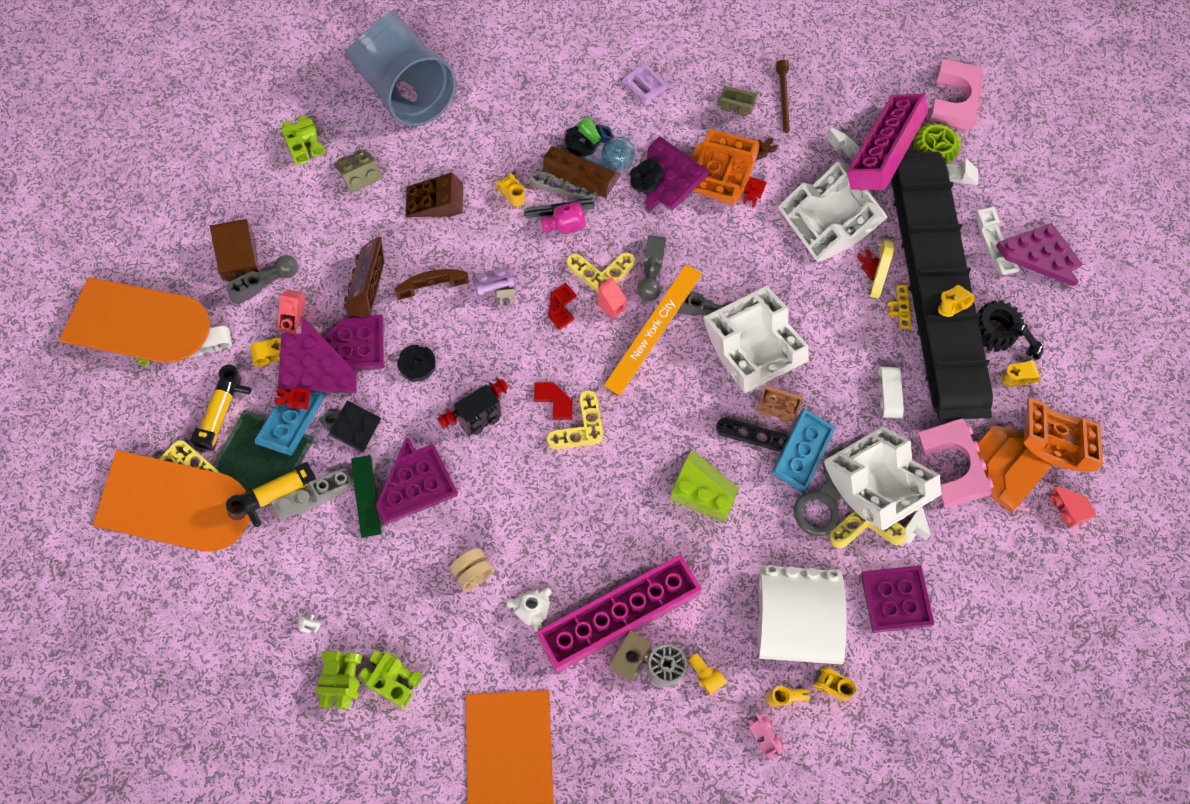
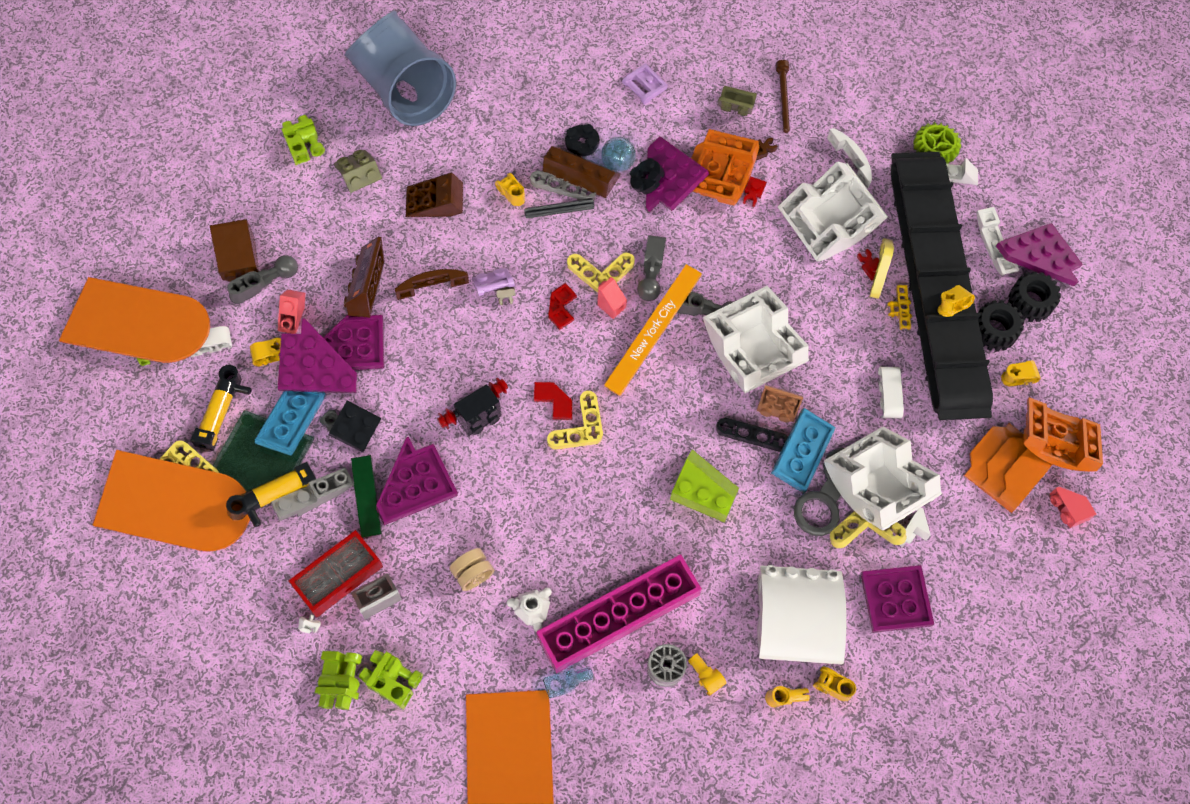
red plate [275,388,311,410] -> none
black plate [397,344,436,382] -> none
dark pink piece [540,202,586,234] -> none
bright green cone [577,117,601,144] -> none
dark blue tile [595,124,616,144] -> none
dark tan brick [608,630,652,682] -> none
bright pink hinge [748,714,784,760] -> none
dark pink brick [847,93,928,191] -> none
bright pink arch [918,418,994,508] -> none
bright pink arch [929,59,984,131] -> none
black bar [1009,322,1044,360] -> none
none -> brick [288,530,383,618]
none -> light grey slope [351,573,402,620]
none -> clear light blue bracket [543,665,593,699]
none -> black tyre [1008,272,1061,322]

